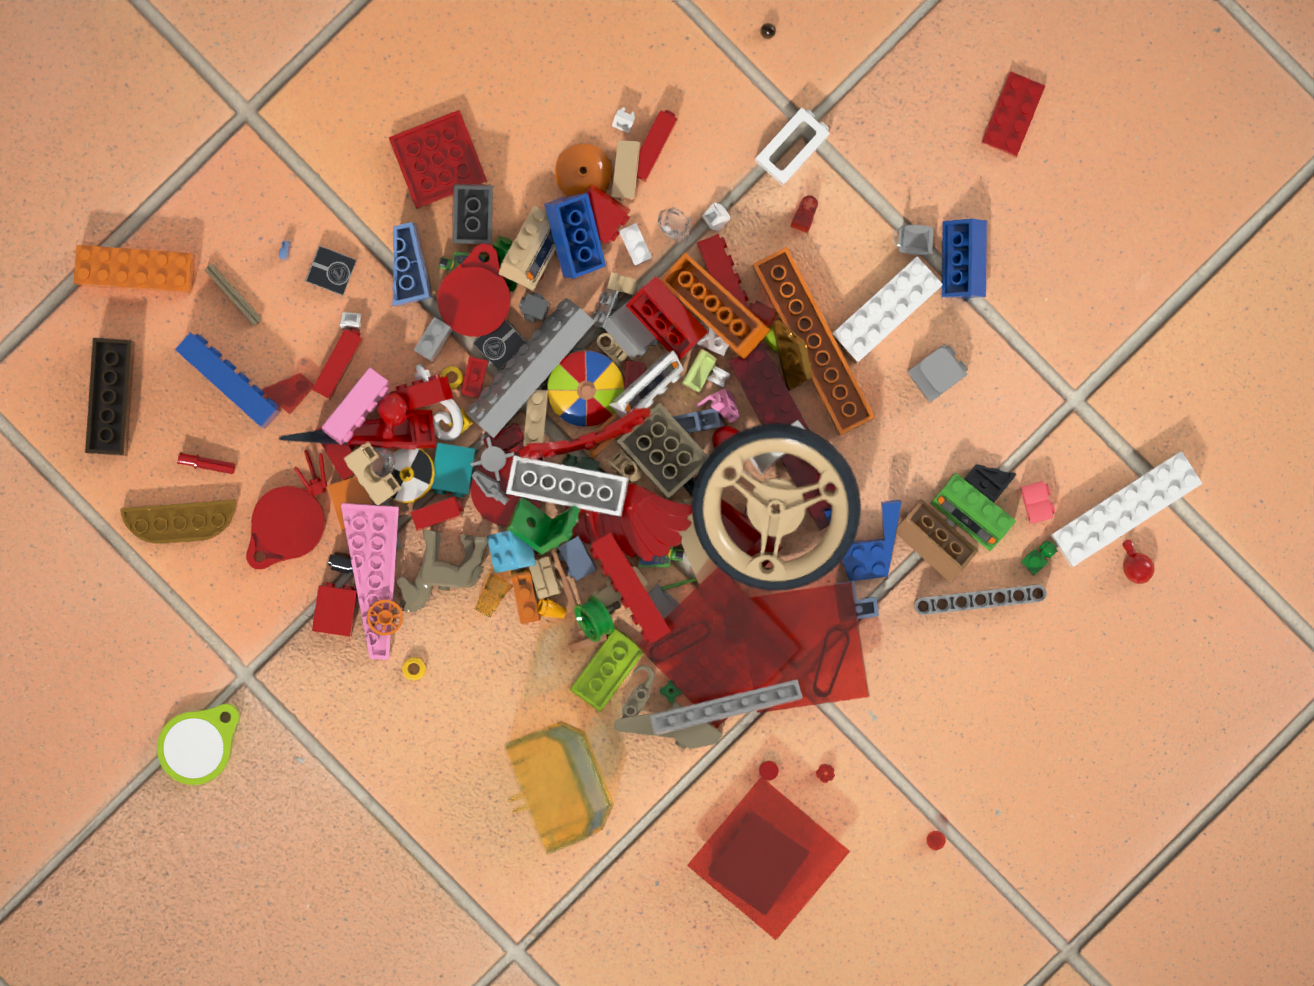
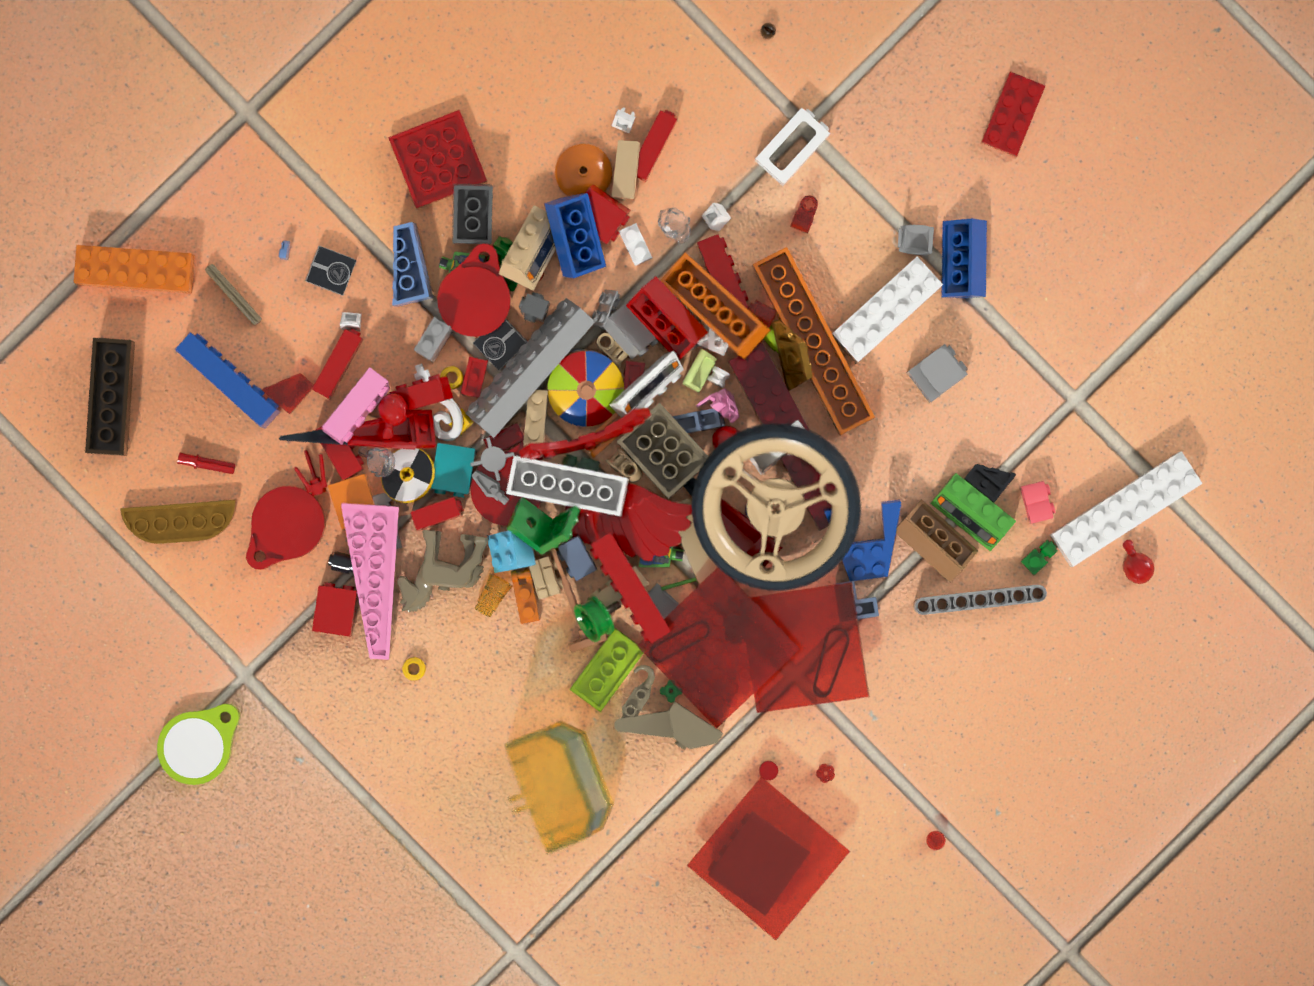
tan arch [344,442,402,506] -> none
orange wheel [367,599,403,636] -> none
light orange cone [537,598,567,619] -> none
tan leg [607,272,638,296] -> none
light grey plate [649,680,803,735] -> none

